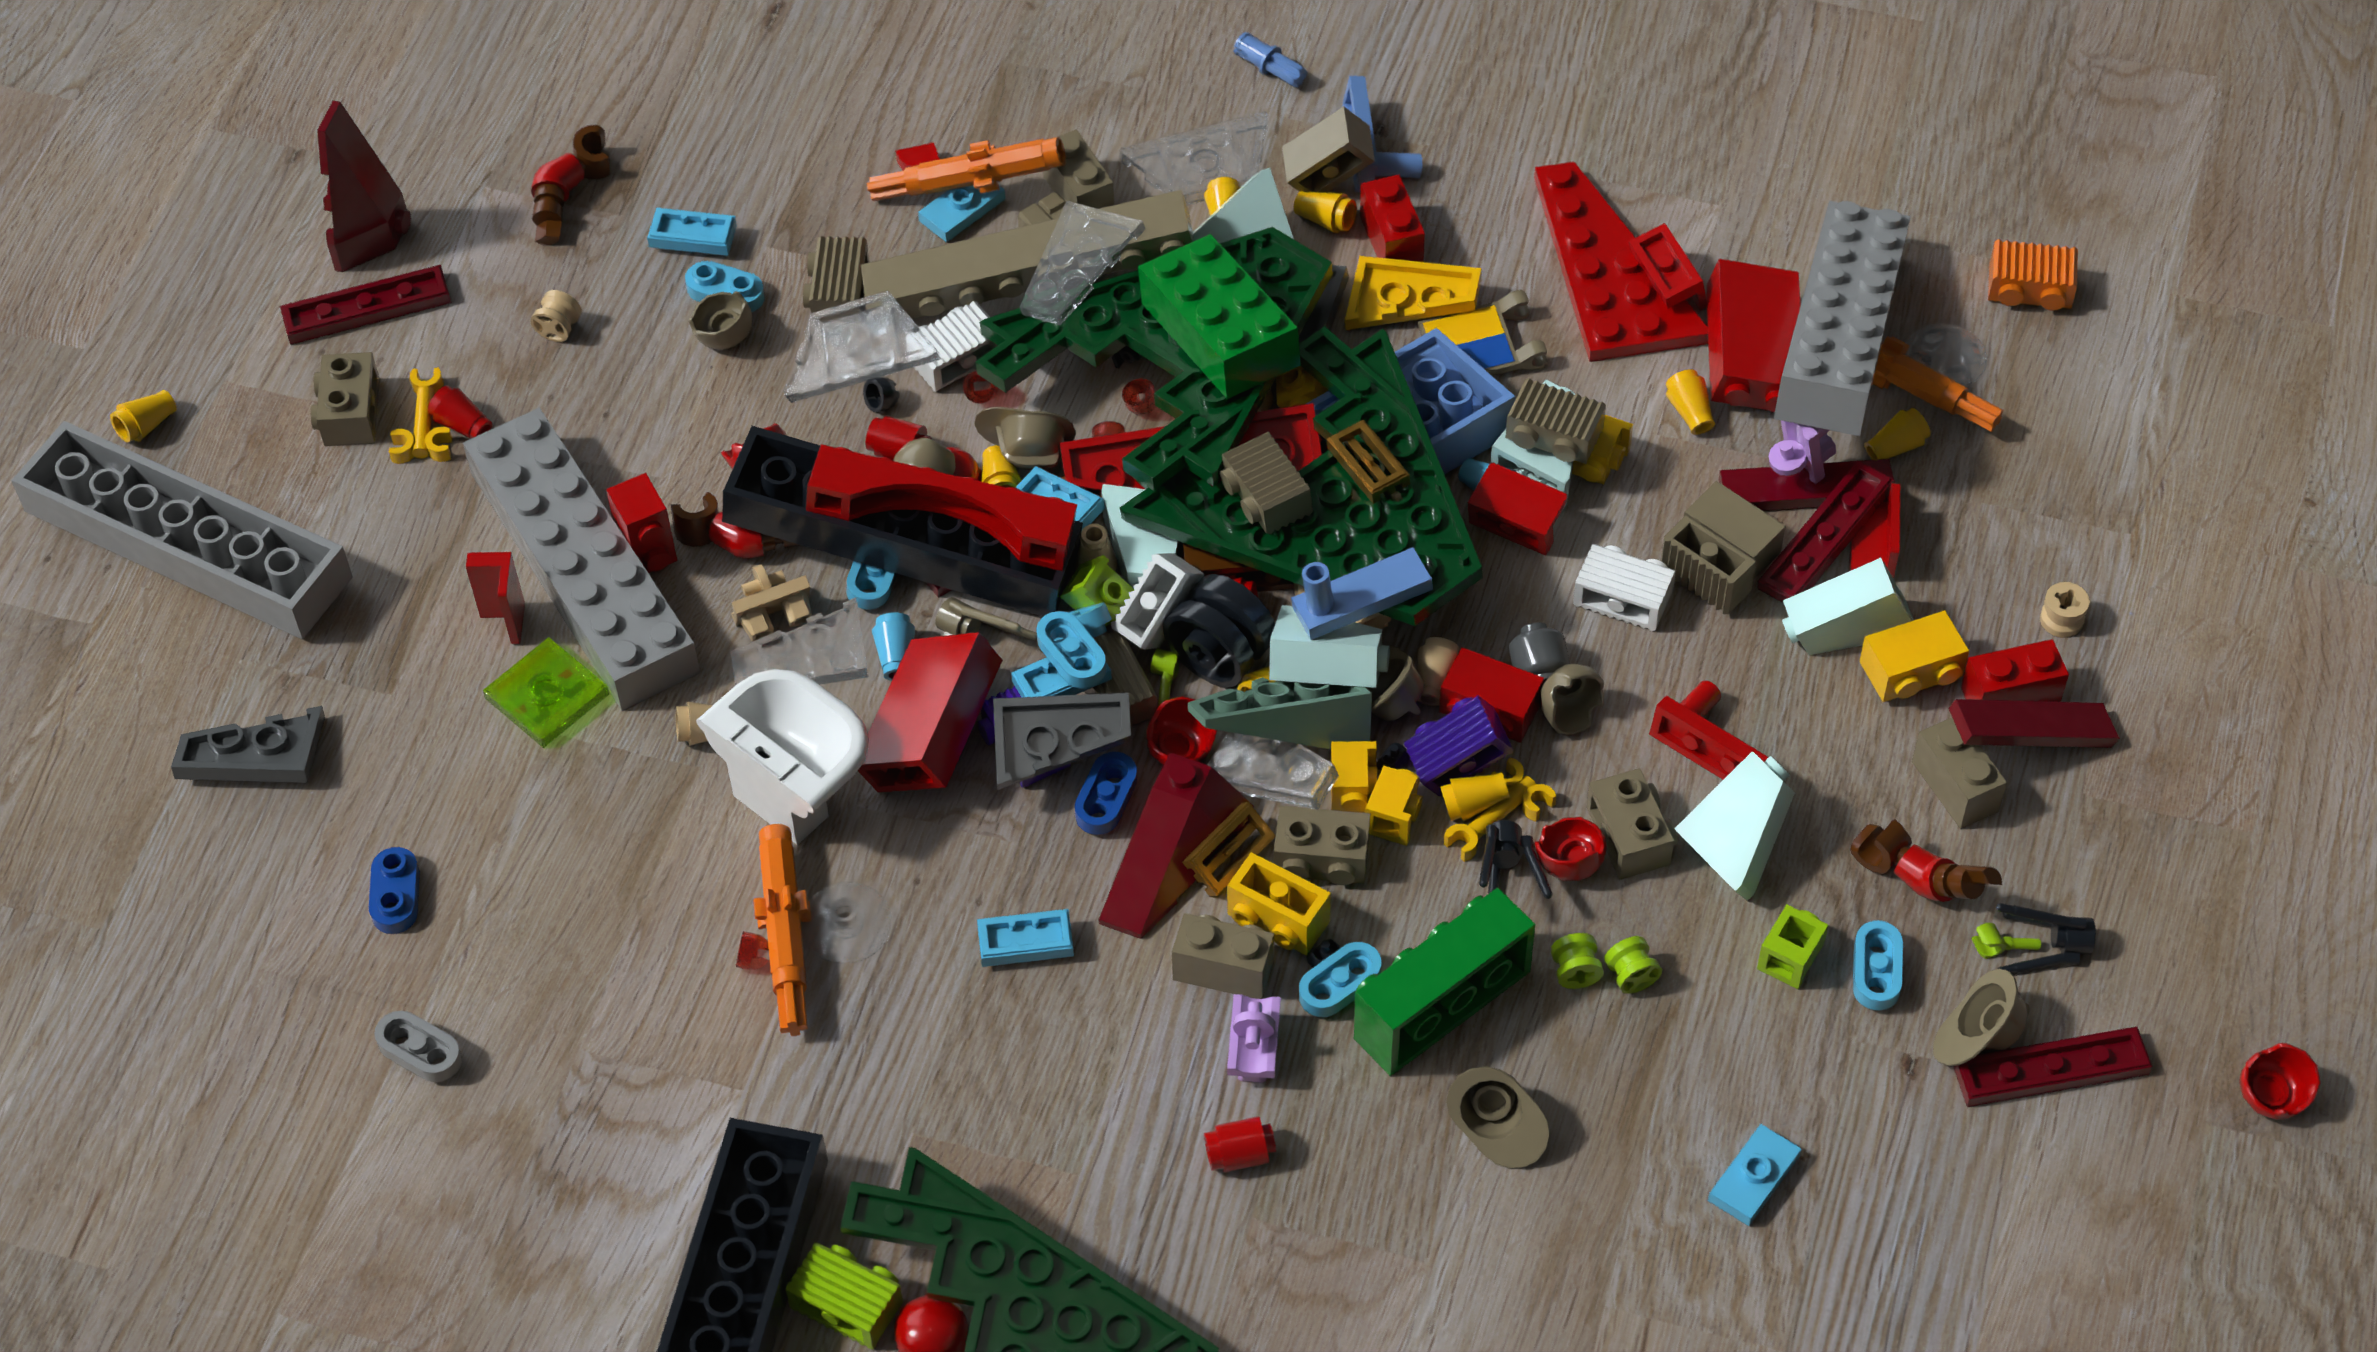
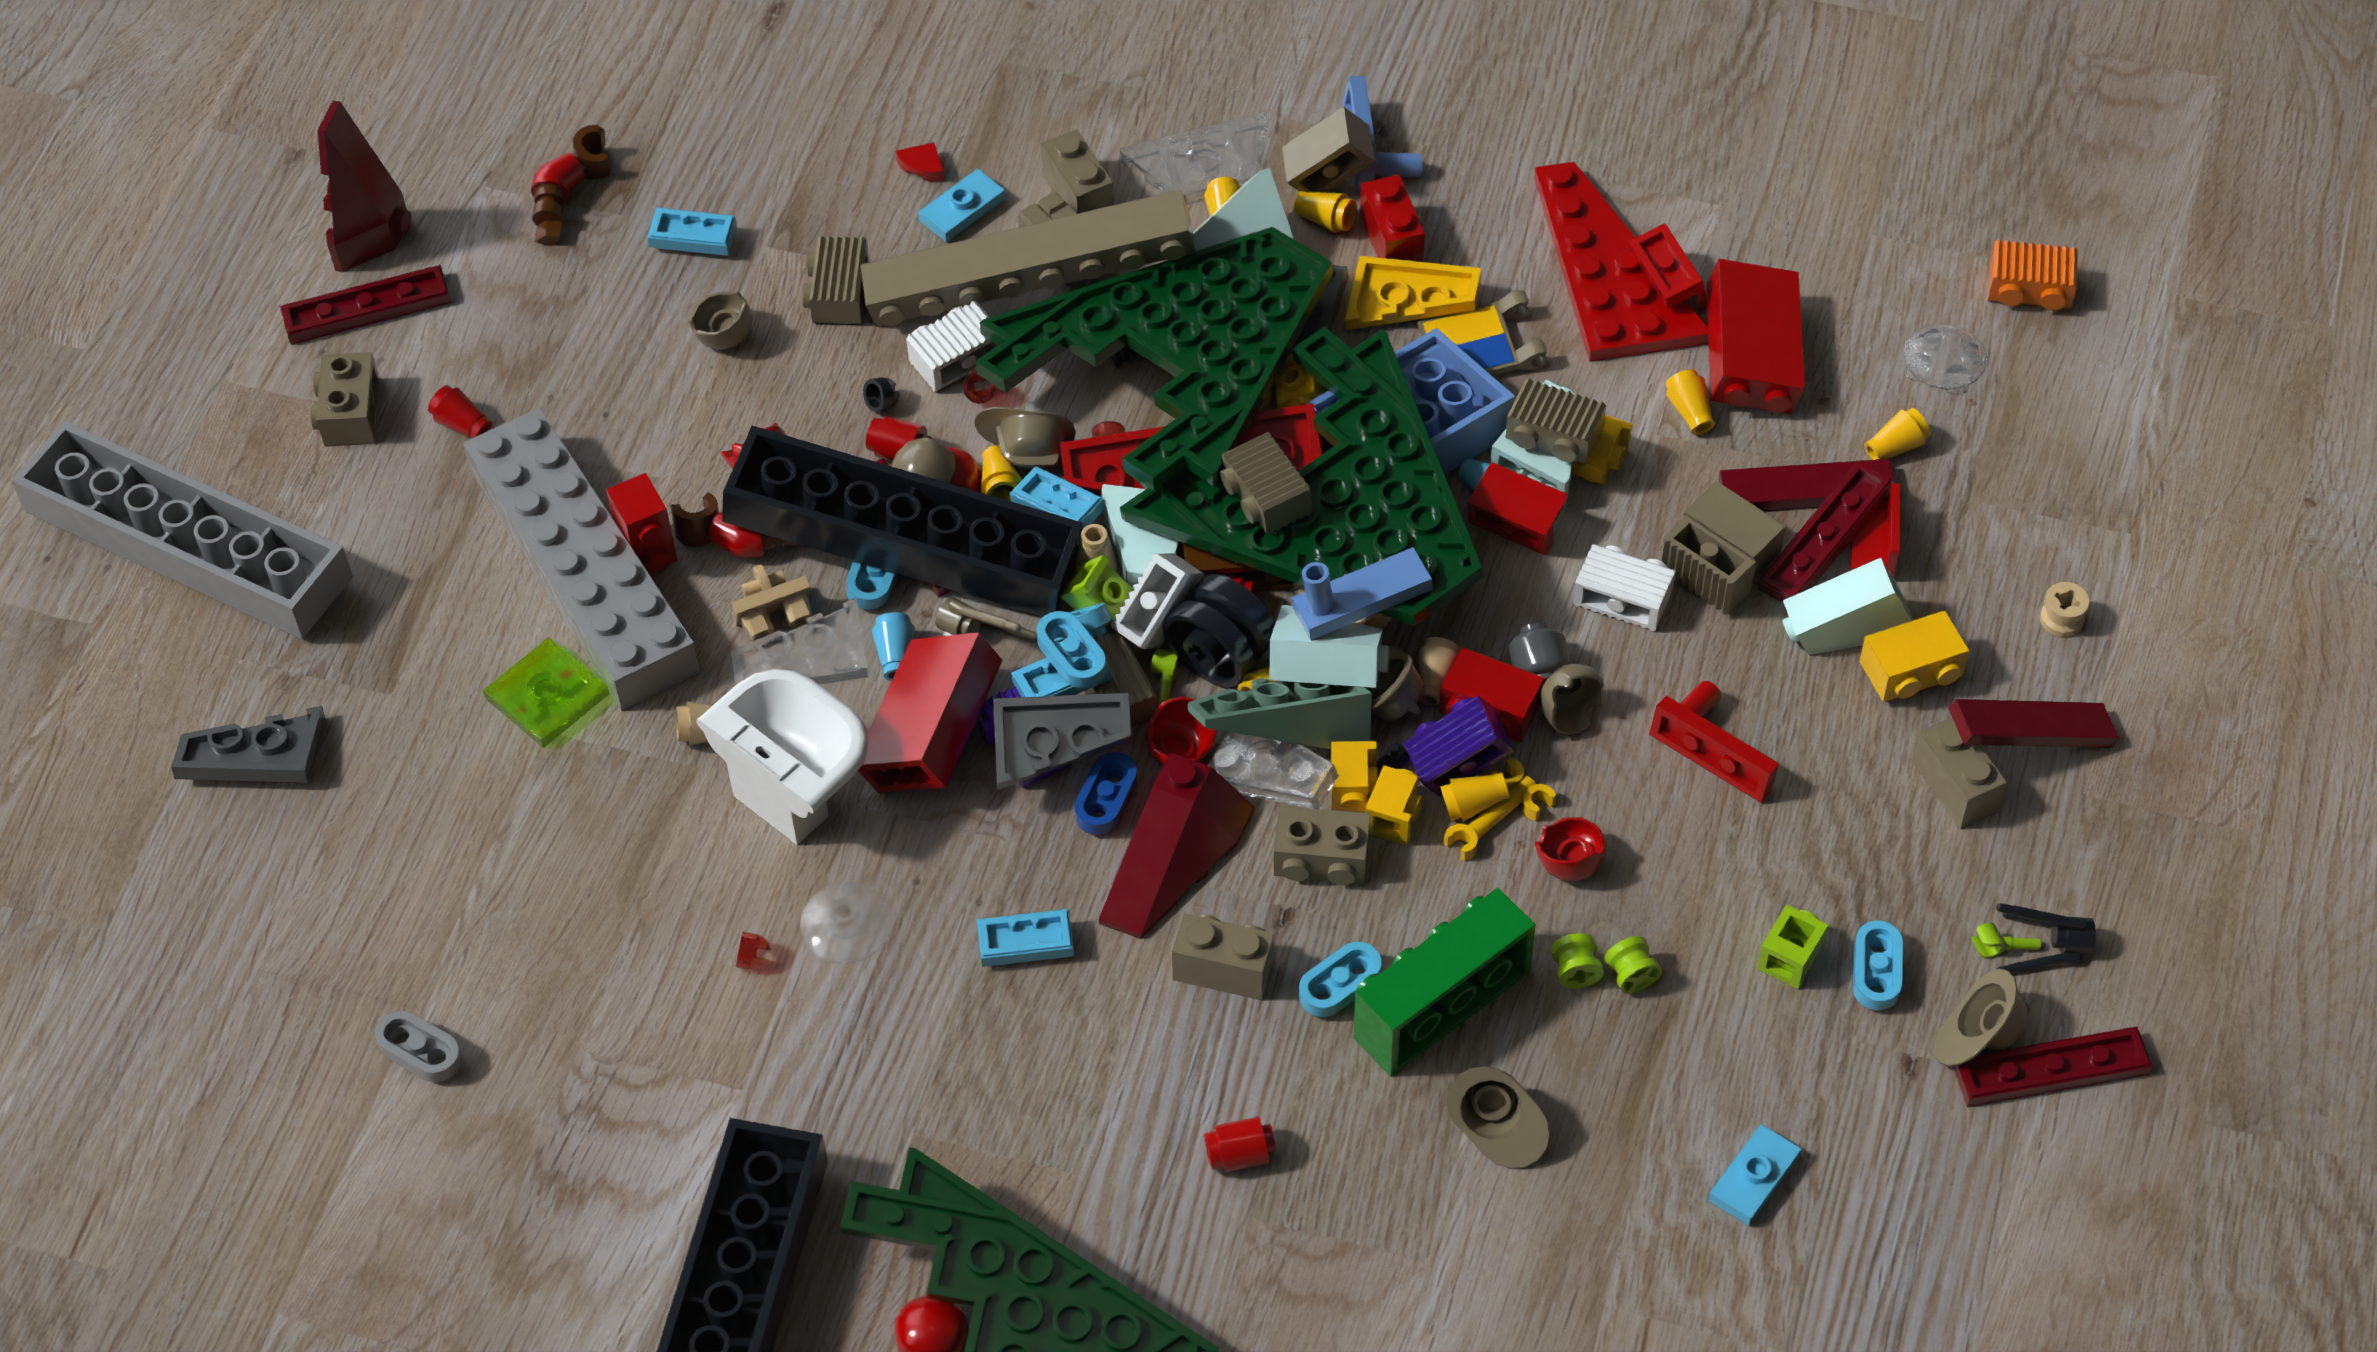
yellow cone [110,390,177,443] -> none
blue plate [369,847,420,934] -> none
yellow bar [389,367,453,464] -> none
red panel [466,552,525,644] -> none
tan wheel [530,290,582,342] -> none
medium azure plate [685,261,765,312] -> none
orange piece [753,824,812,1036] -> none
clear wing [784,291,941,403] -> none
lime brick [786,1242,903,1349] -> none
red arch [806,444,1077,571] -> none
orange piece [867,137,1066,201] -> none
clear wing [1019,201,1145,325] -> none
clear red hinge [1122,378,1156,415] -> none
green brick [1138,234,1301,399] -> none
pearl gold tile [1182,802,1276,897] -> none
yellow brick [1227,852,1331,956] -> none
lavender hips [1227,994,1281,1083] -> none
medium blue axle [1234,32,1307,87] -> none
black rock [1307,939,1341,967] -> none
pearl gold tile [1327,419,1410,504] -> none
black plant [1479,820,1553,899] -> none
dark tan brick [1586,768,1678,880] -> none
light aqua slope [1675,751,1795,901] -> none
lavender hips [1768,421,1837,484] -> none
light grey brick [1774,201,1911,436] -> none
reddish brown piece [1850,819,2002,902] -> none
orange piece [1872,336,2004,432] -> none
red brick [1961,639,2069,702] -> none
red hair [2239,1043,2321,1120] -> none

